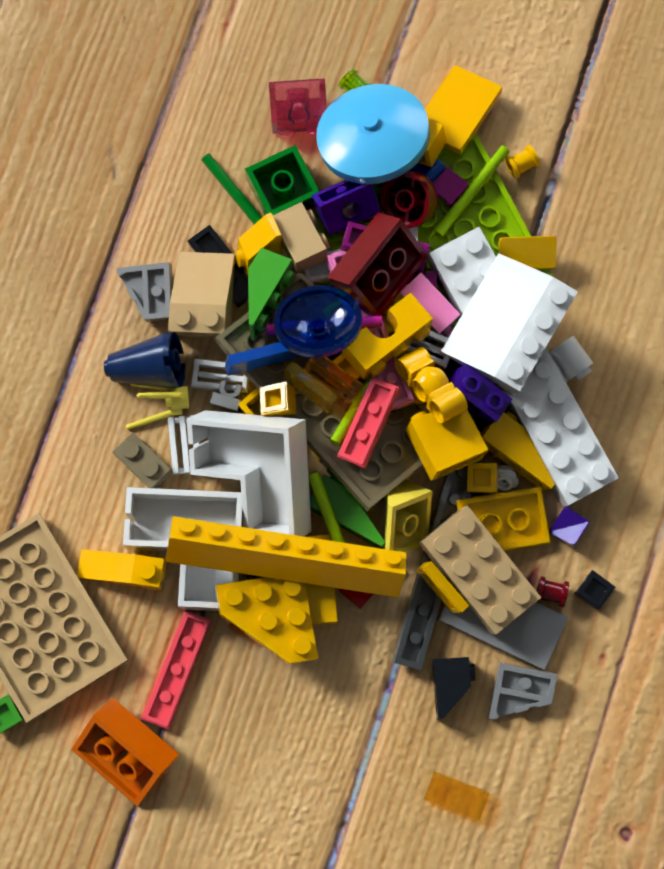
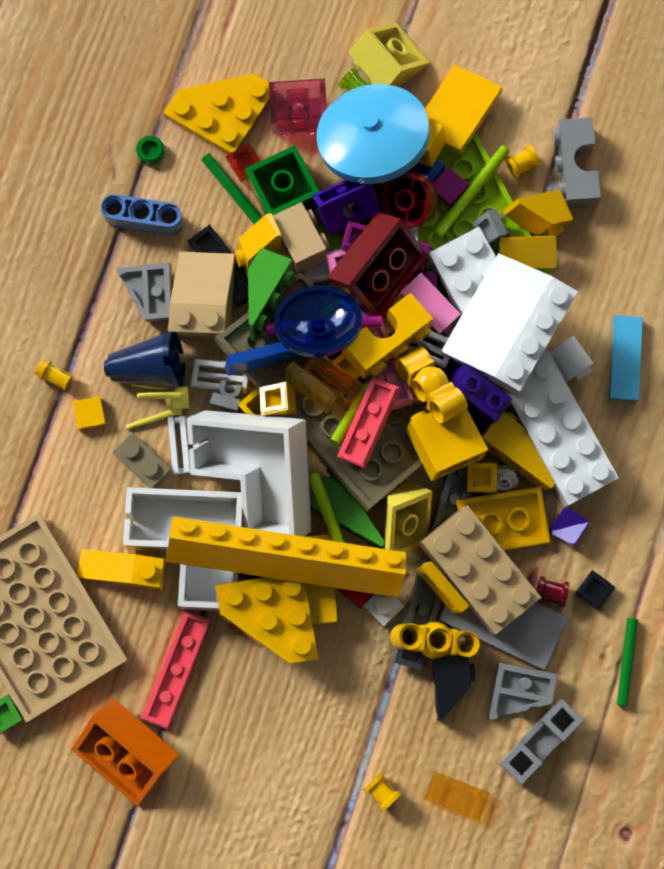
none -> yellow pin [35,360,74,390]
none -> yellow tile [72,396,106,431]
none -> medium blue beam [101,194,183,235]
none -> green tile [136,136,165,165]
none -> yellow plate [163,73,277,157]
none -> clear red plate [225,143,261,182]
none -> light yellow slope [348,22,430,87]
none -> white plate [363,594,404,627]
none -> yellow bush [363,772,402,812]
none -> yellow piece [390,622,480,659]
none -> light grey tile [473,209,511,246]
none -> light grey arch [497,699,583,785]
none -> yellow slope [503,190,573,236]
none -> light grey arch [552,117,601,208]
none -> medium azure tile [609,315,643,402]
none -> green bar [617,618,639,707]

